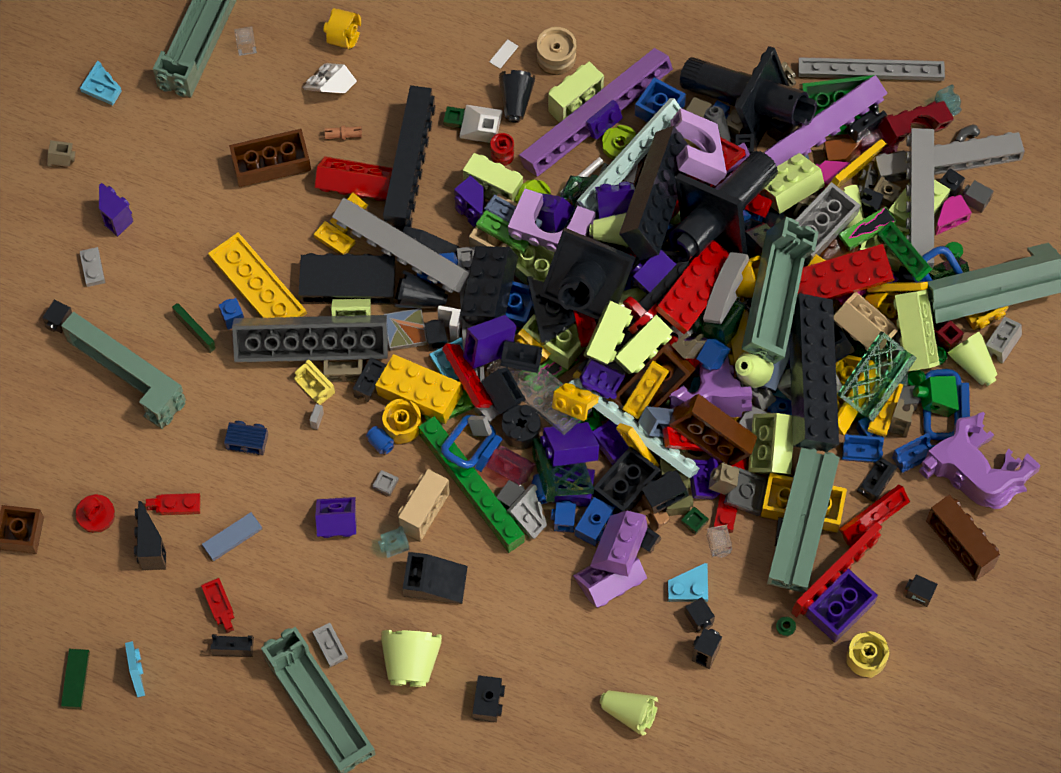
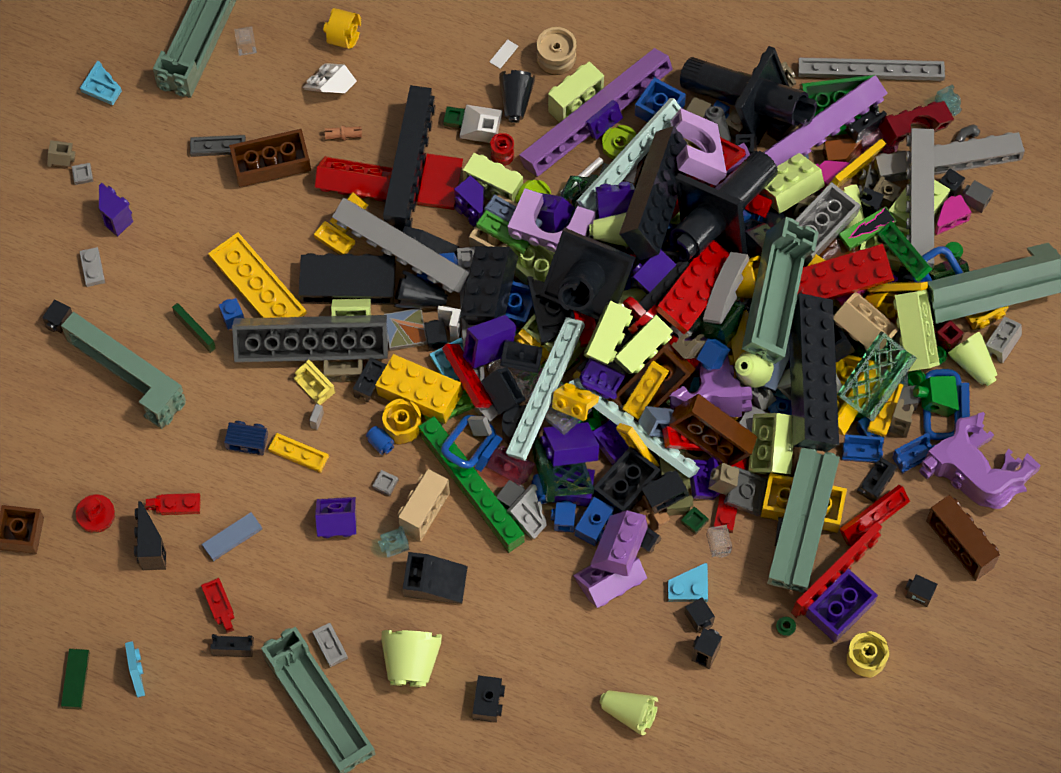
none -> light grey tile [72,163,94,185]
none -> dark grey tile [190,135,246,157]
none -> yellow tile [268,433,329,473]
none -> red tile [417,153,463,210]
none -> light aqua plate [506,317,585,461]

